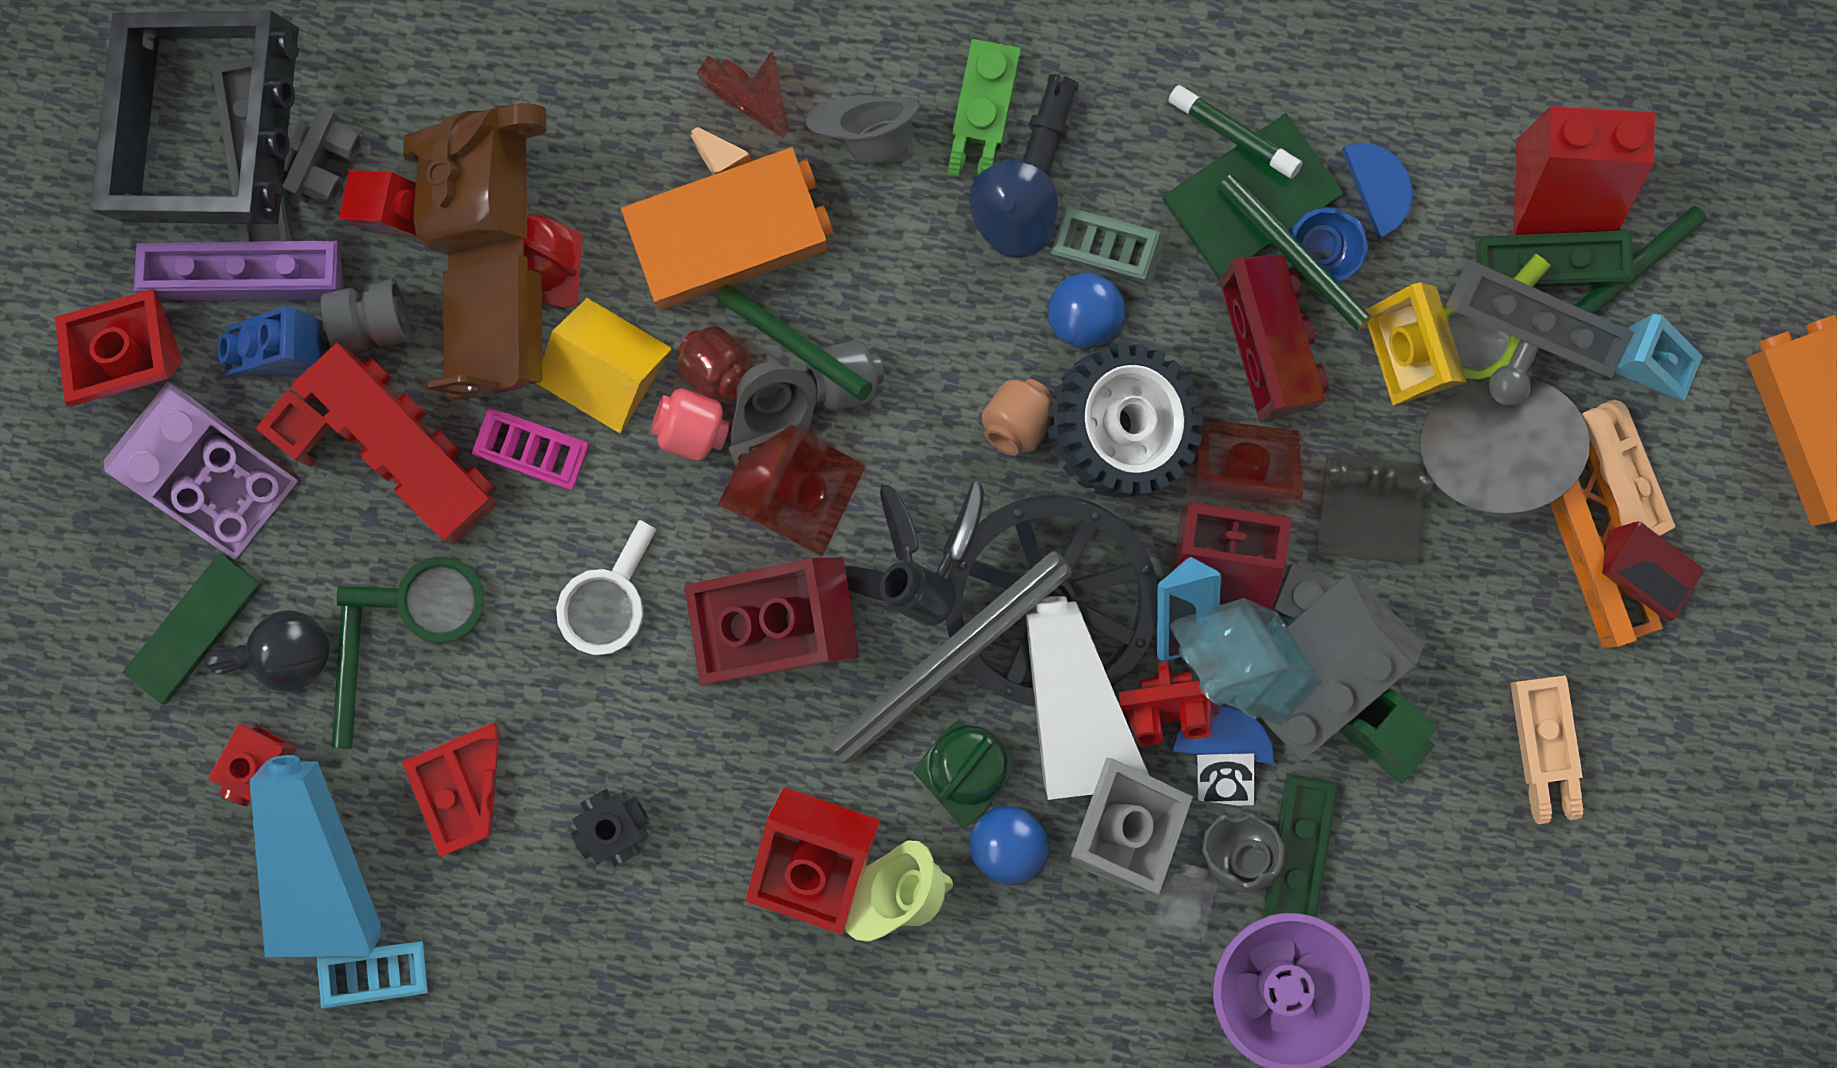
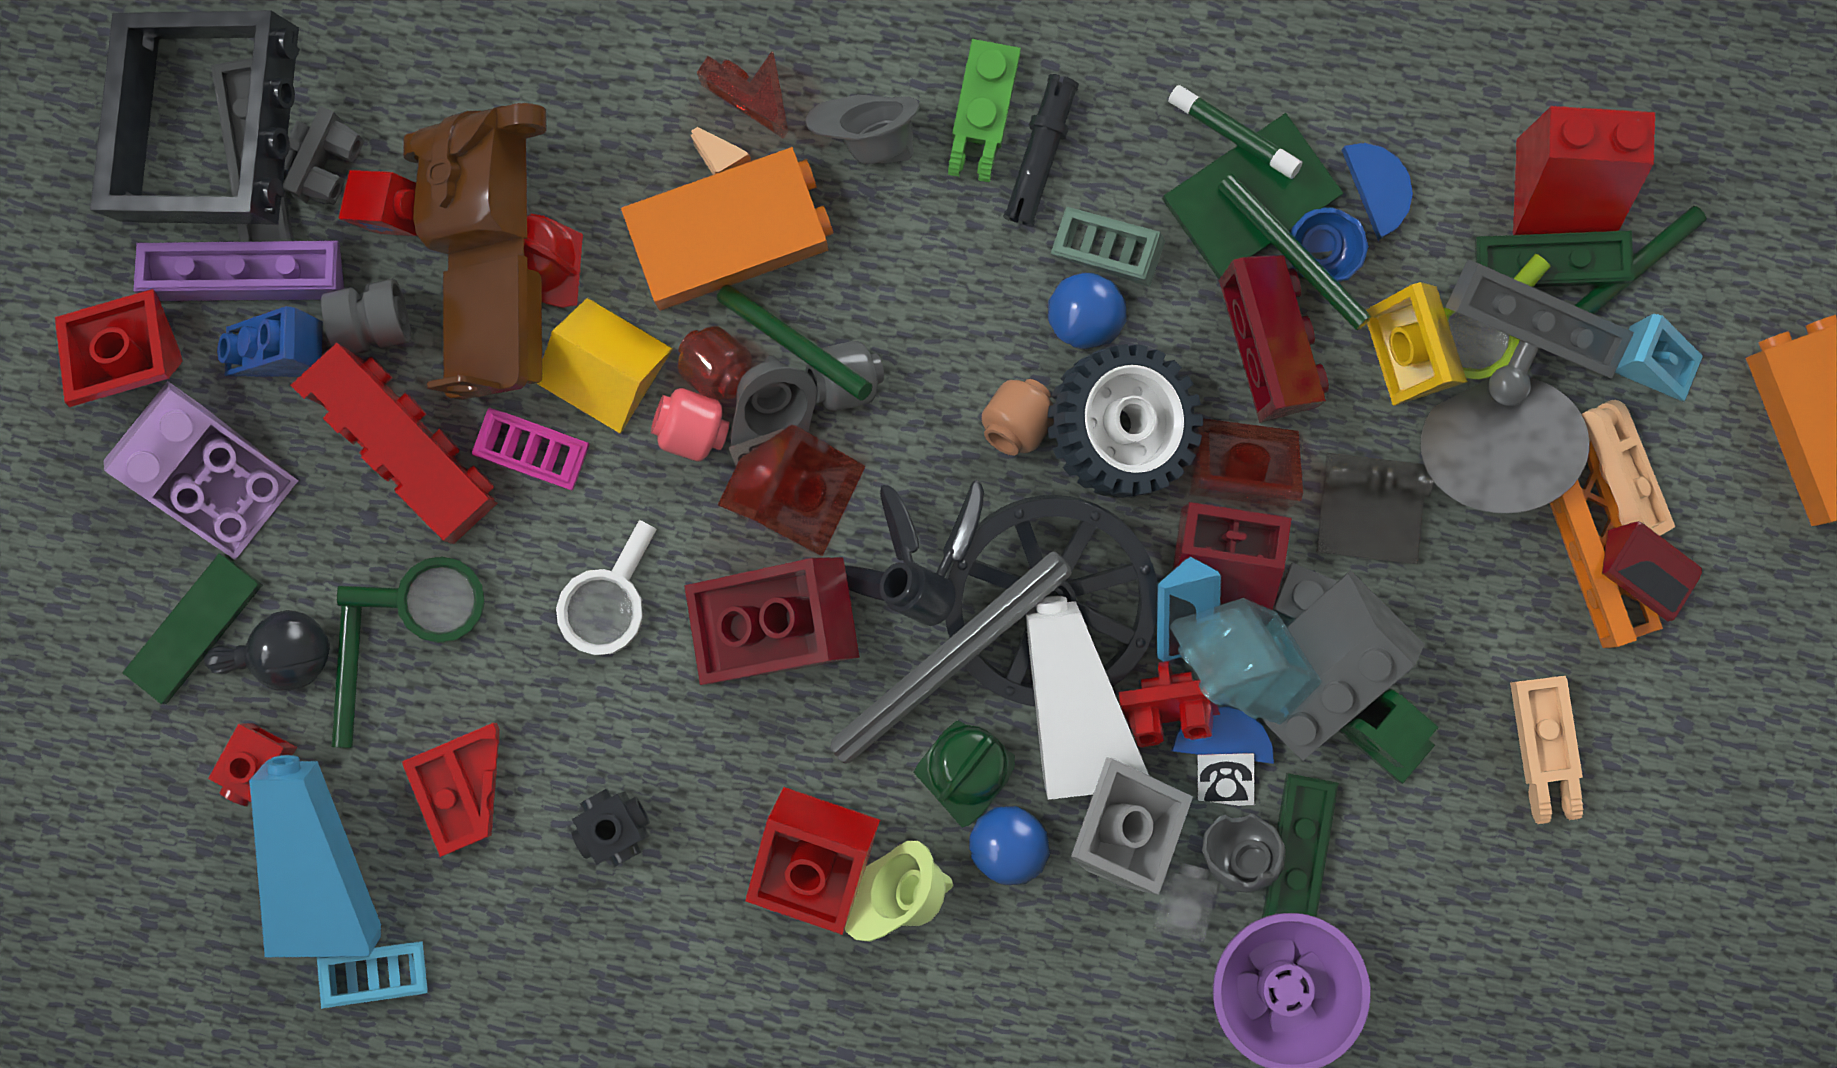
red panel [255,389,330,467] -> none
dark blue hat [969,159,1058,258] -> none

